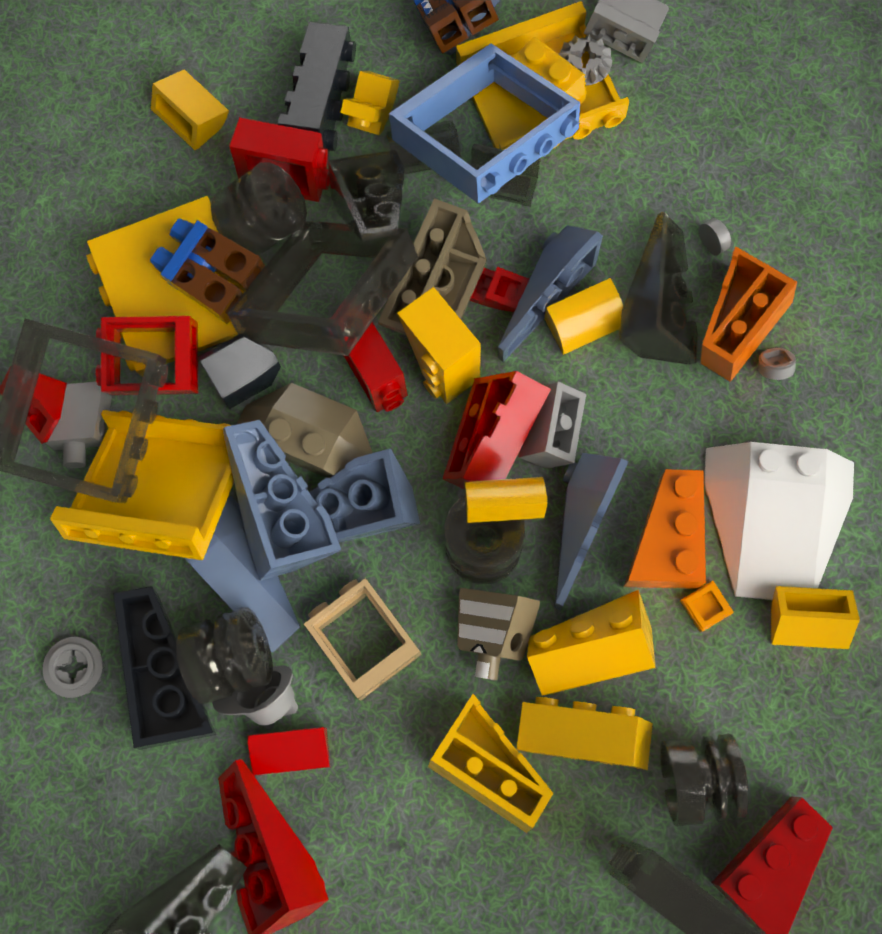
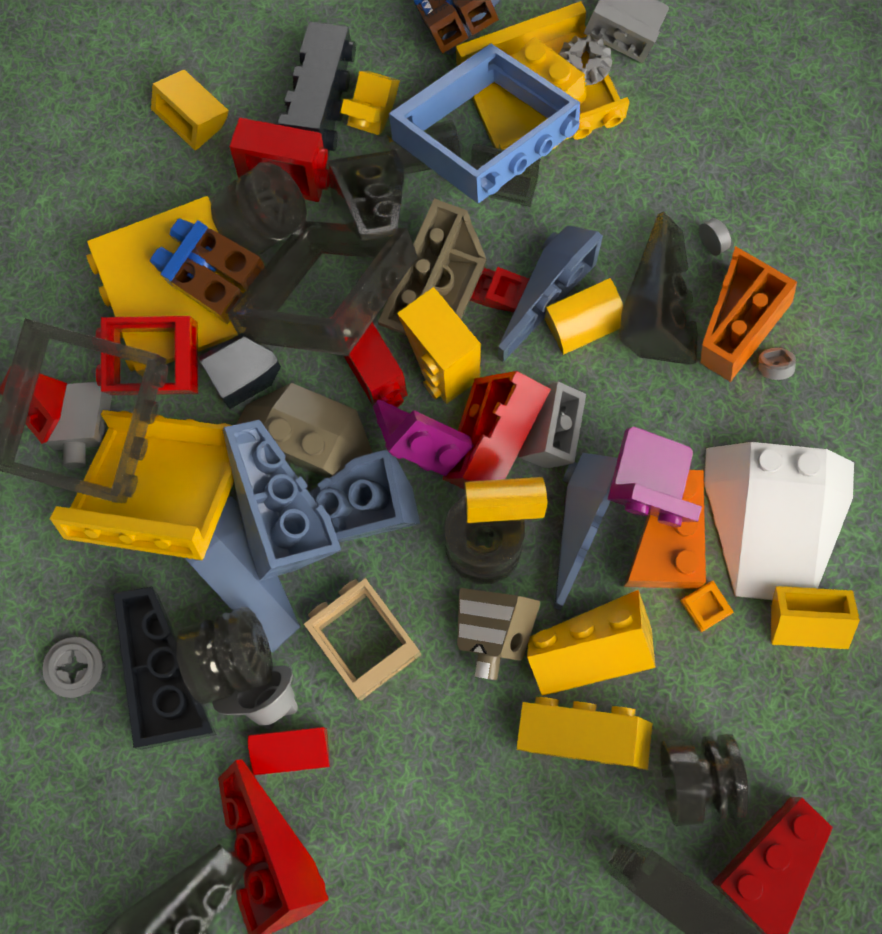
yellow wedge [428,694,553,833] -> none
none -> magenta bracket [373,400,473,476]
none -> bracket [607,427,702,527]

